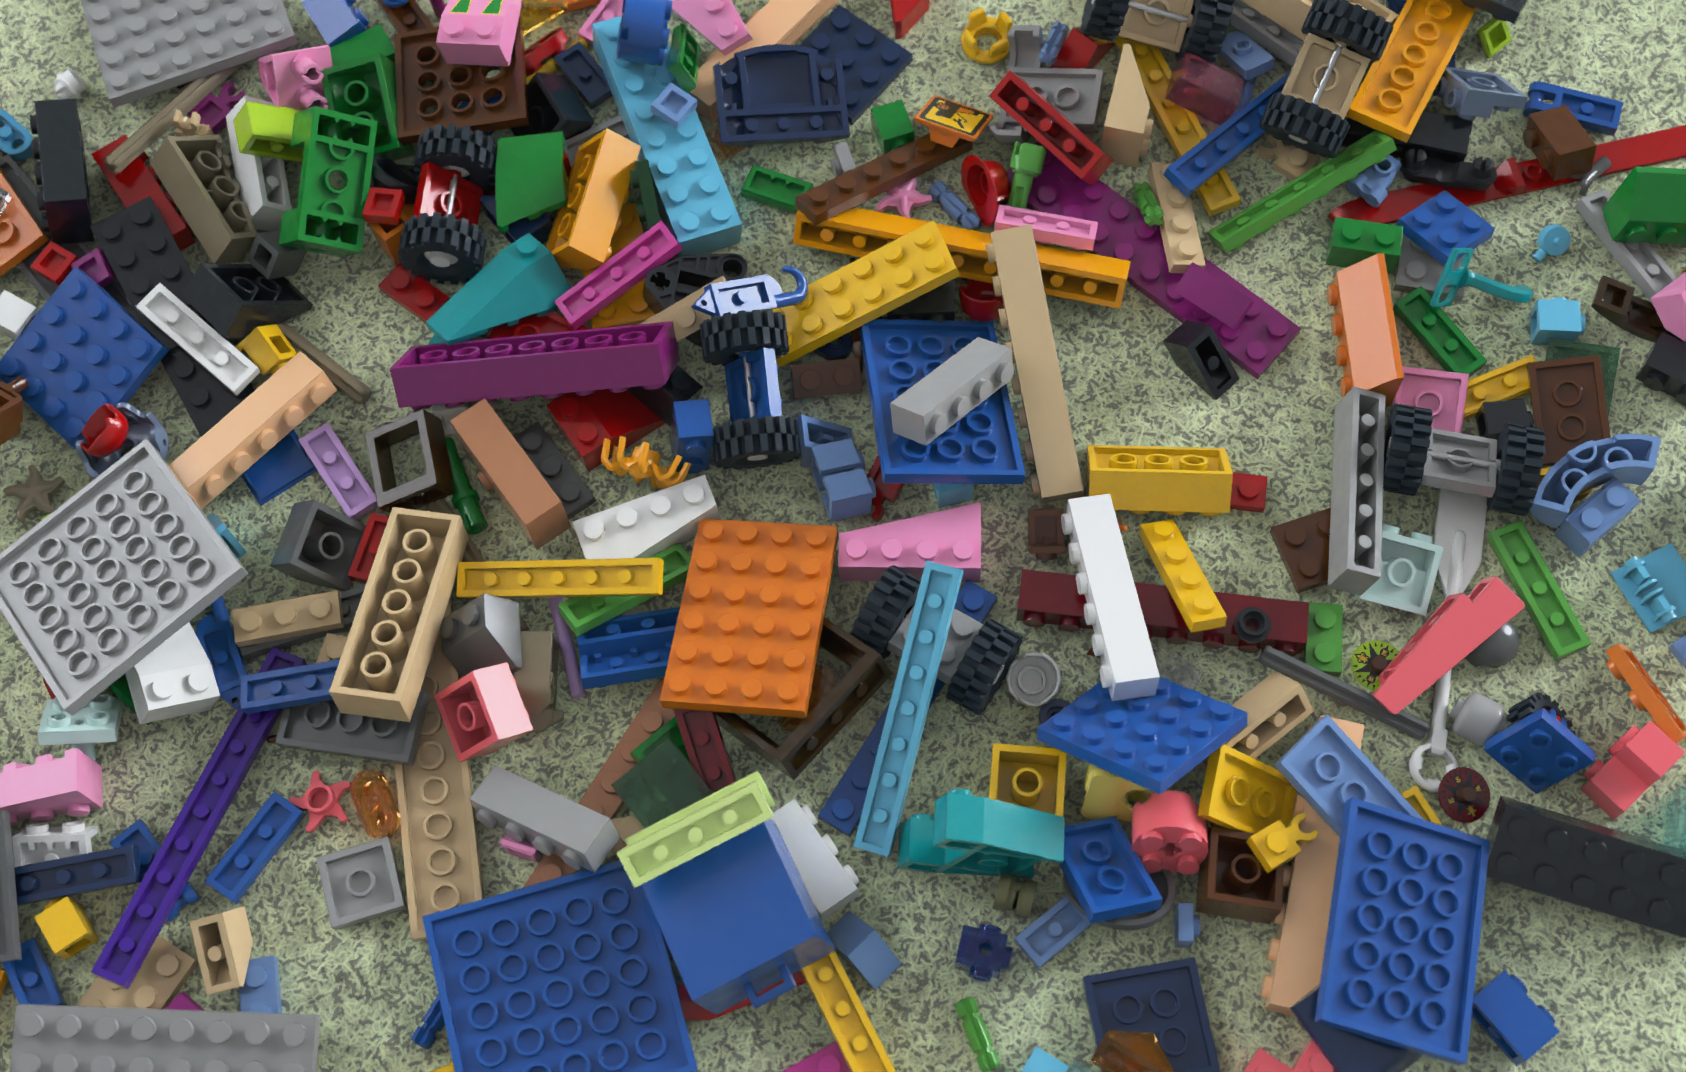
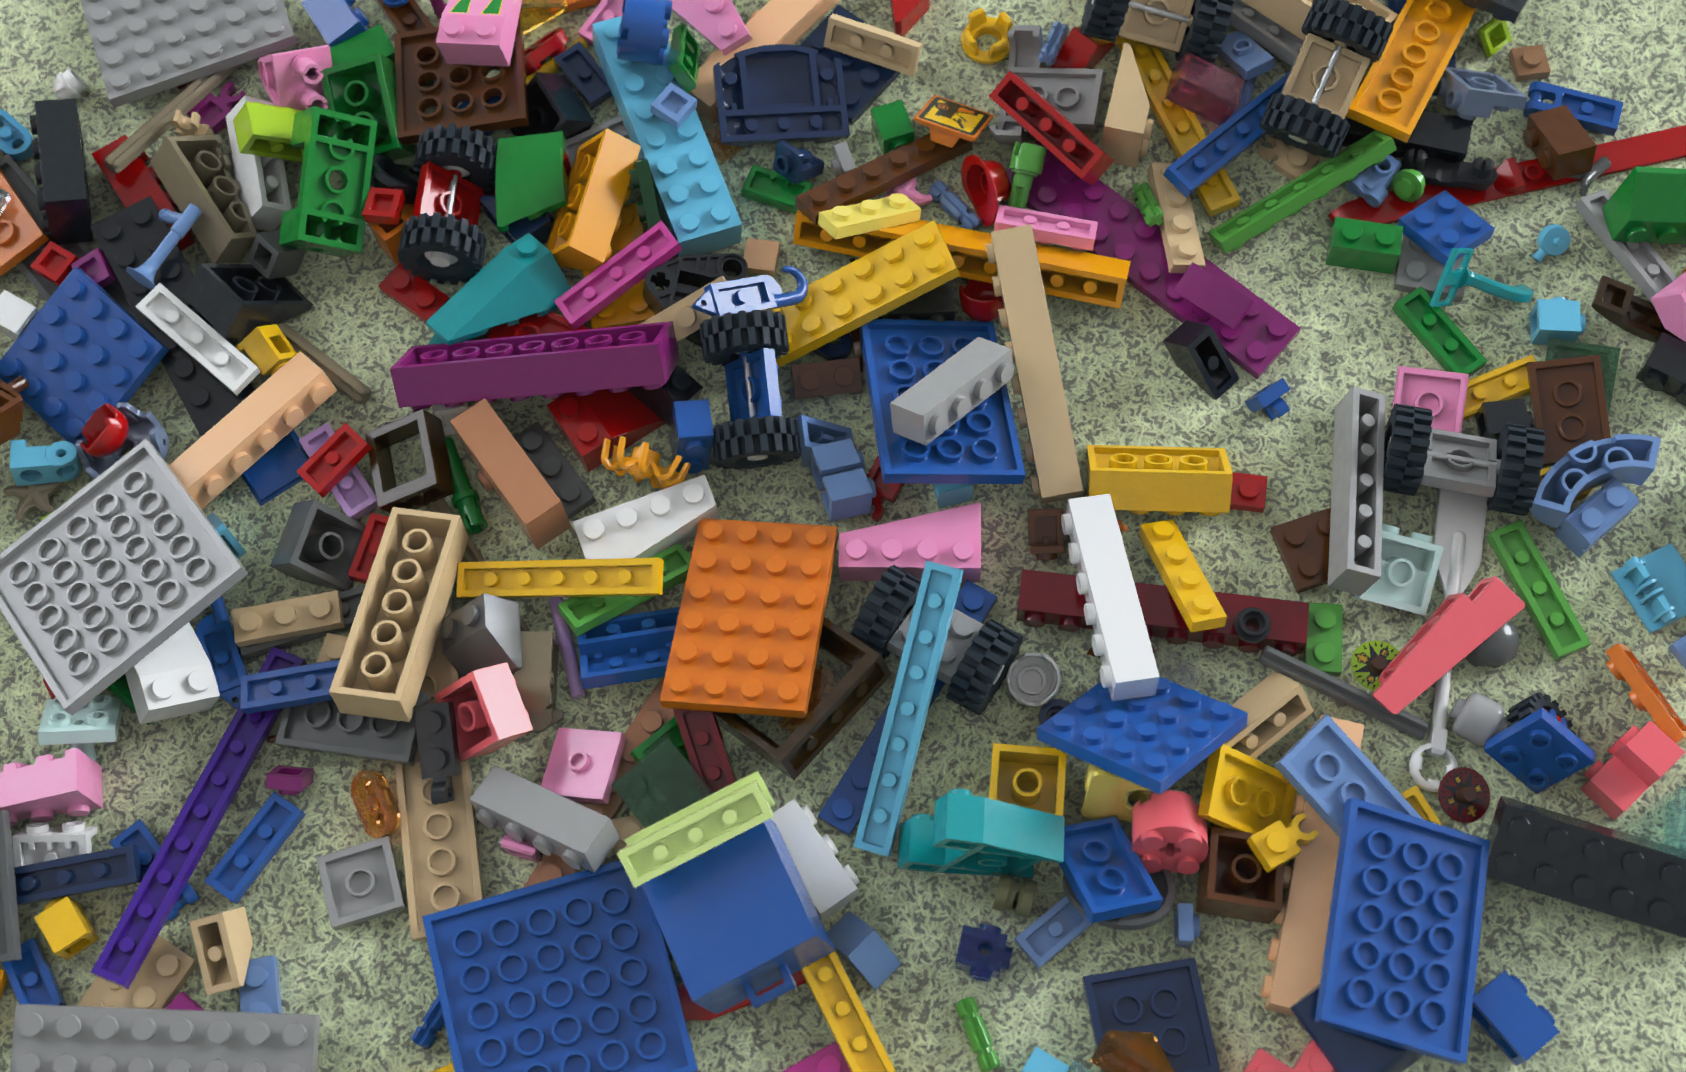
coral animal [289,770,352,833] -> none
orange slope [1327,253,1404,407] -> none
none -> medium azure leg [10,439,82,486]
none -> medium blue piece [126,203,202,290]
none -> magenta plate [266,765,314,795]
none -> red plate [296,422,372,498]
none -> black plate [413,701,462,805]
none -> bright pink plate [541,727,627,805]
none -> light nougat tile [743,238,780,277]
none -> dark blue bracket [773,140,825,184]
none -> light yellow plate [818,193,921,240]
none -> tan plate [824,14,923,77]
none -> blue tile [1244,378,1291,420]
none -> bright green plate [1392,169,1425,202]
none -> medium nougat plate [1508,44,1551,82]

